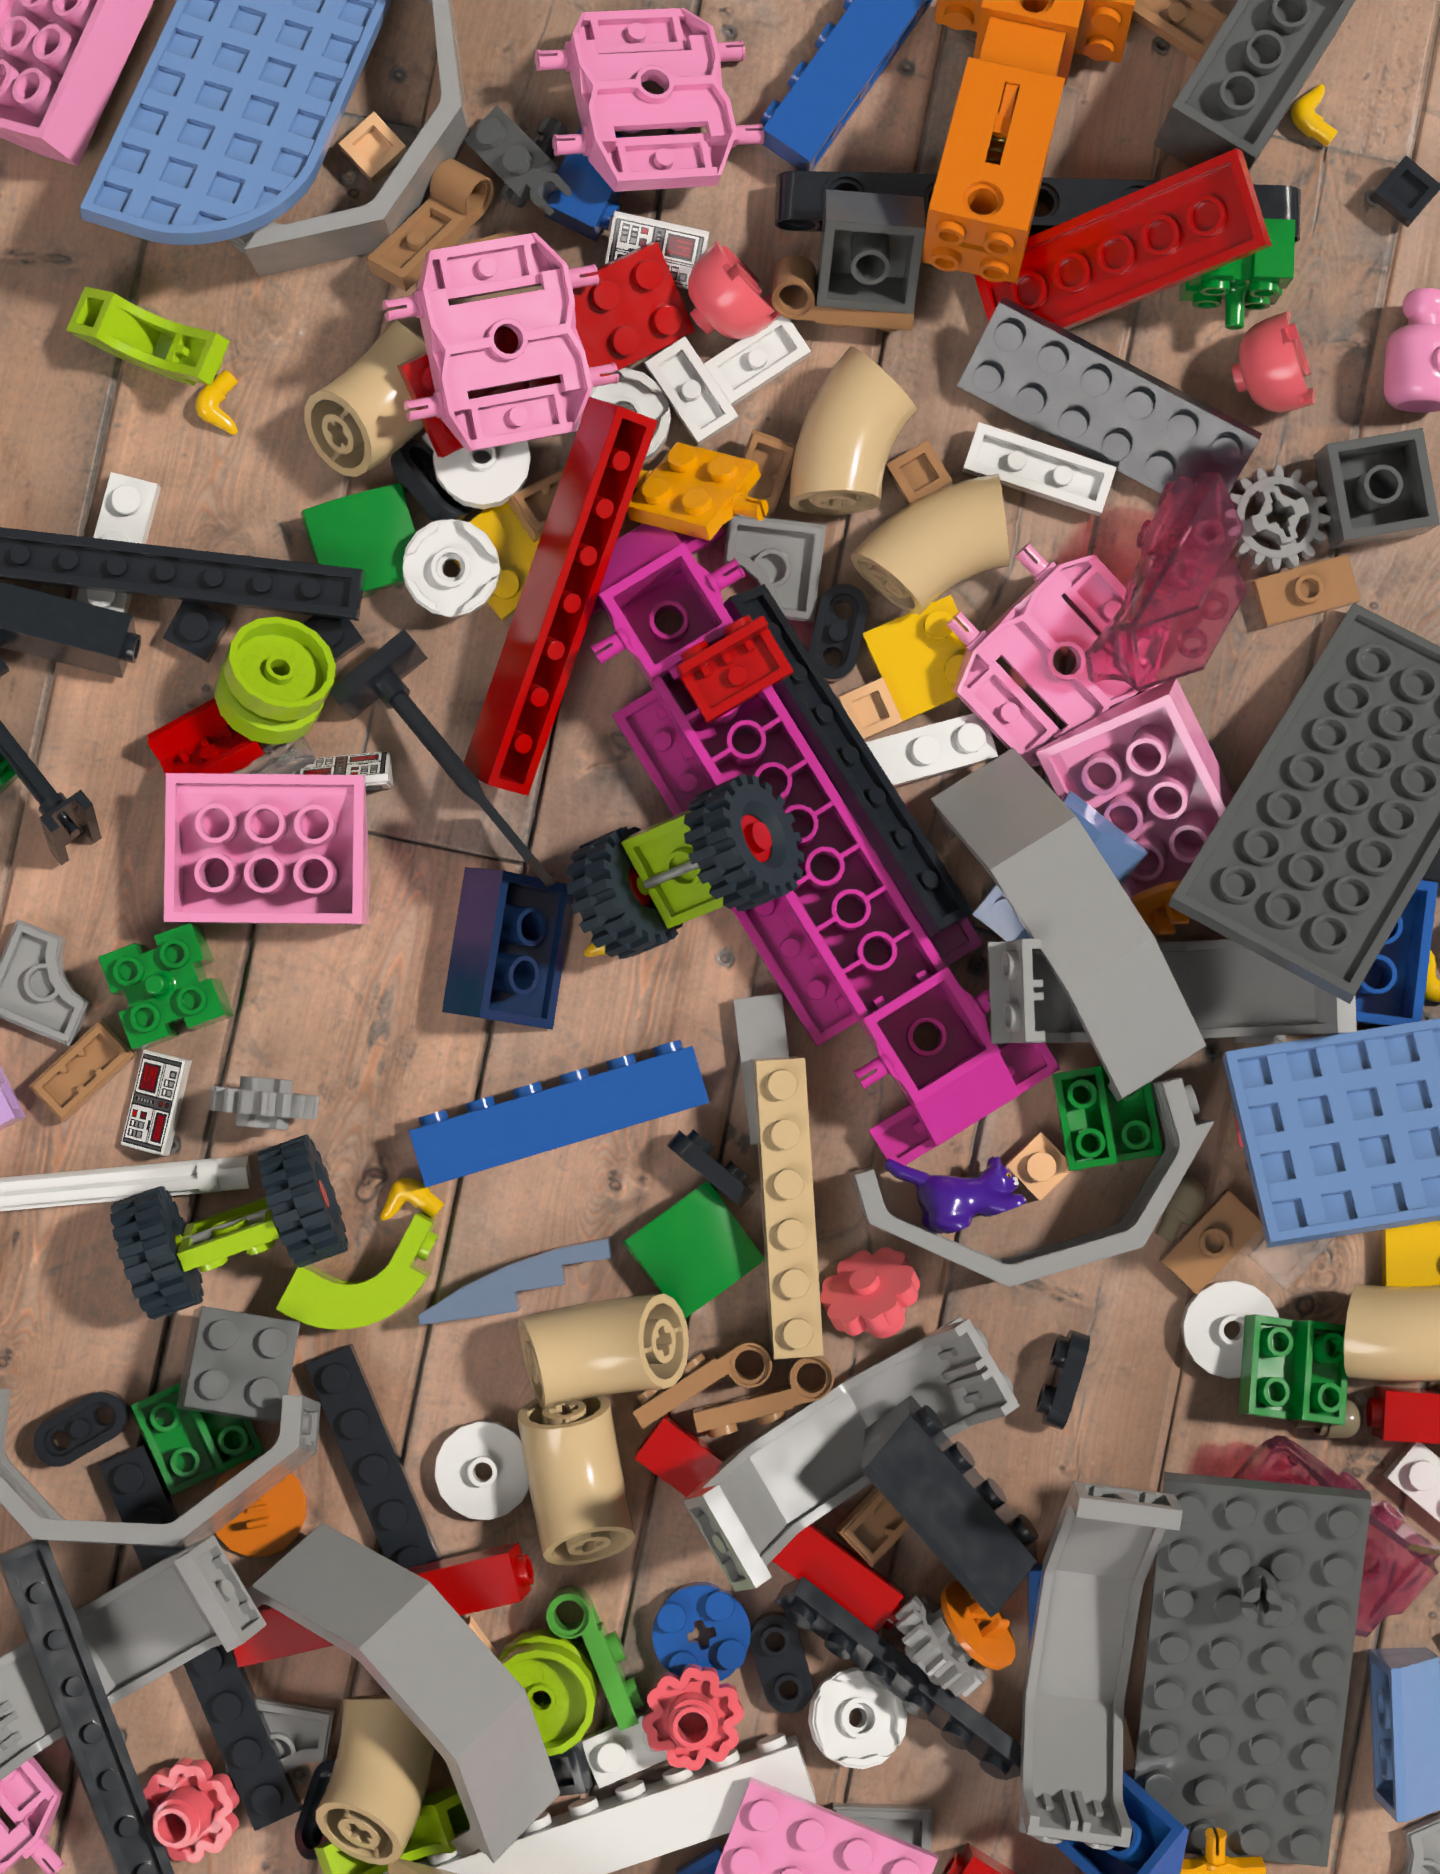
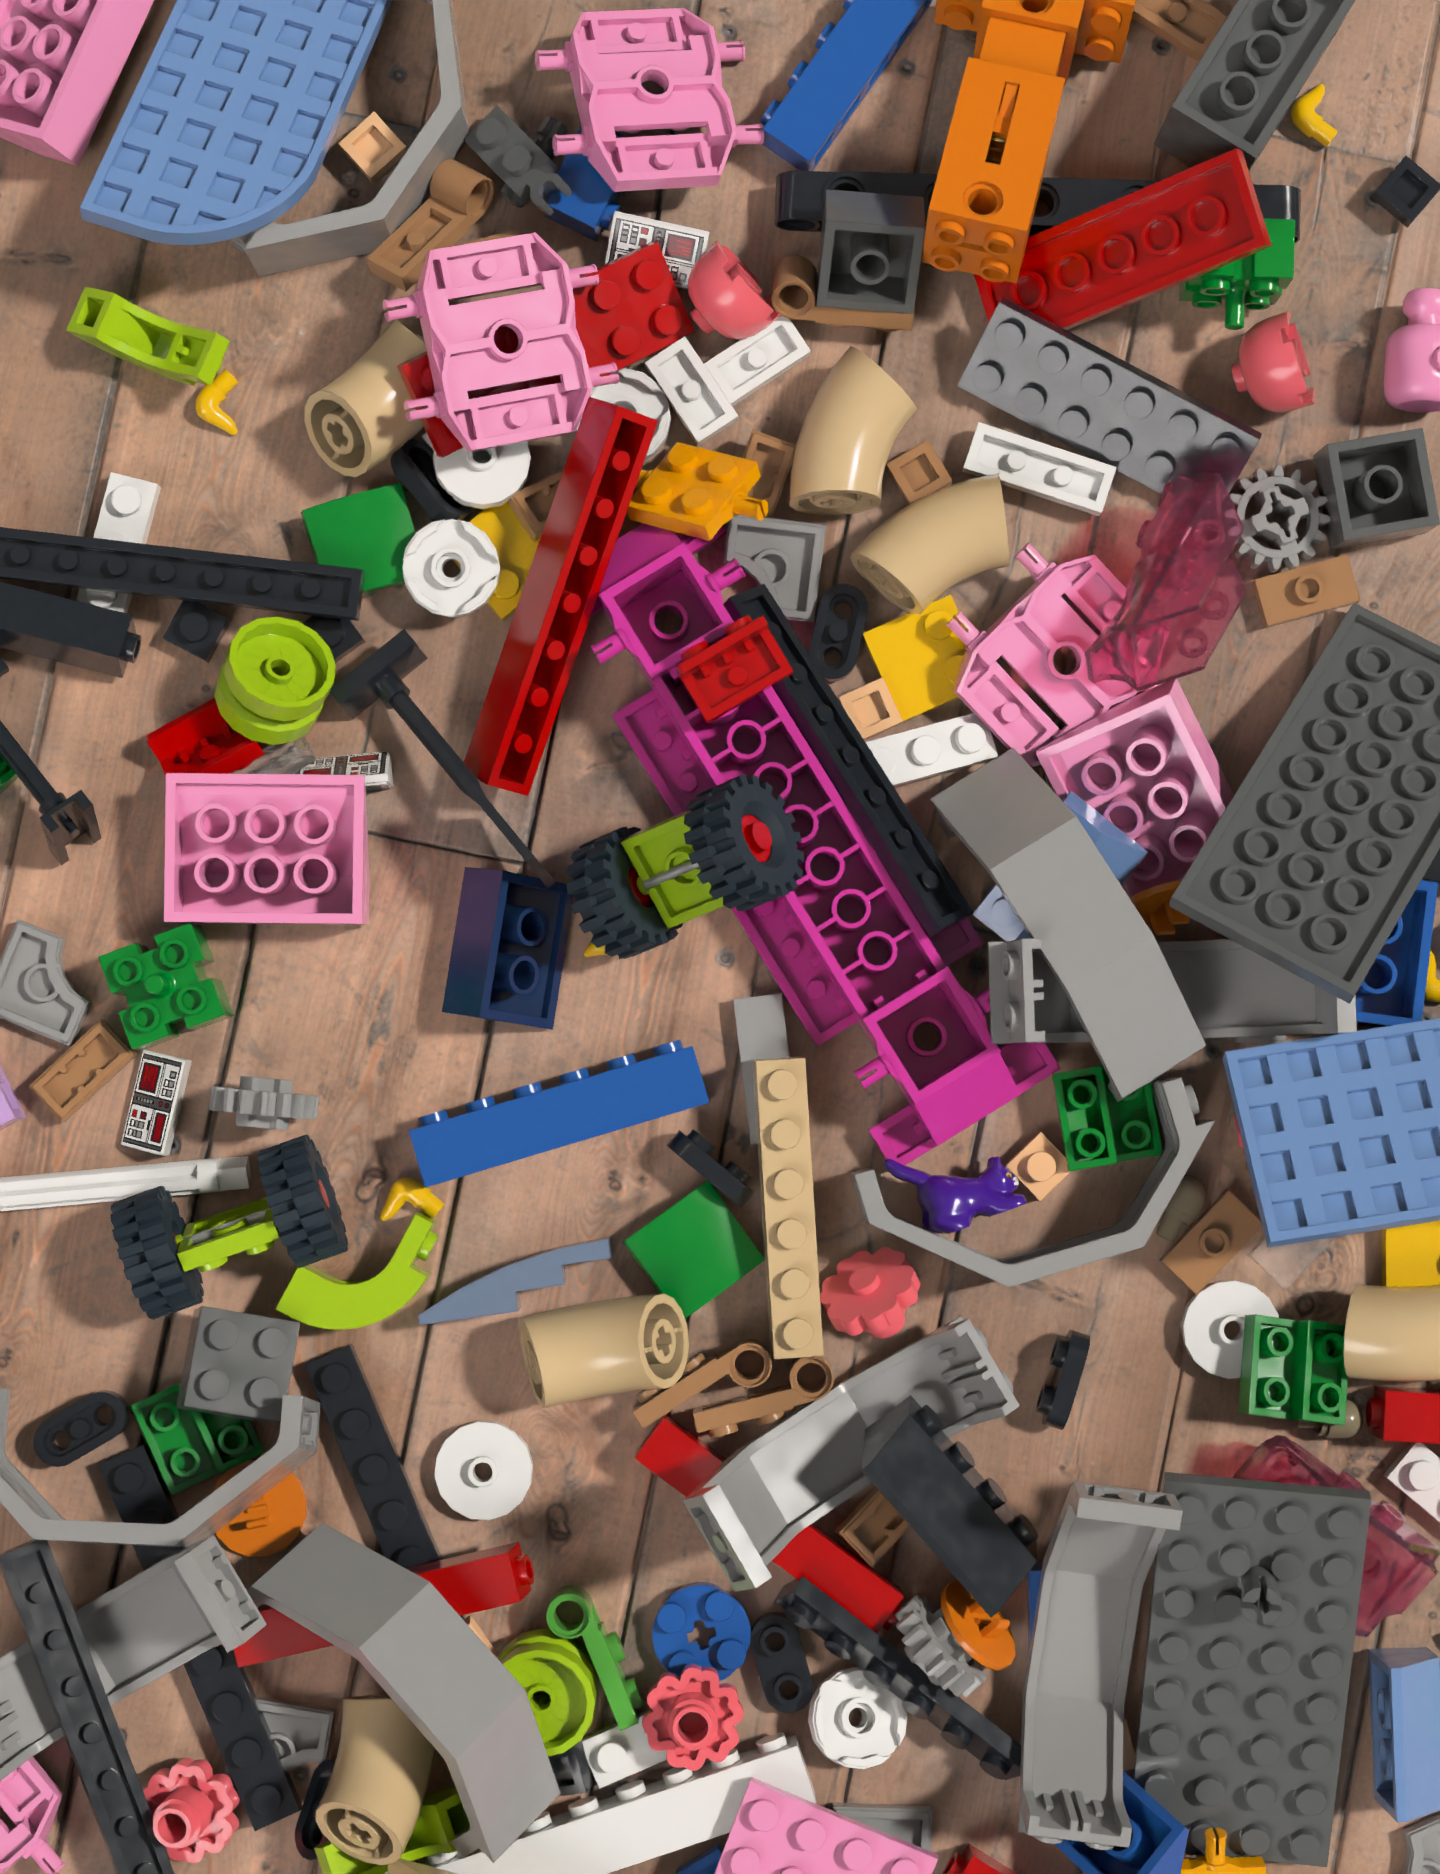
tan brick [517,1395,636,1565] -> none

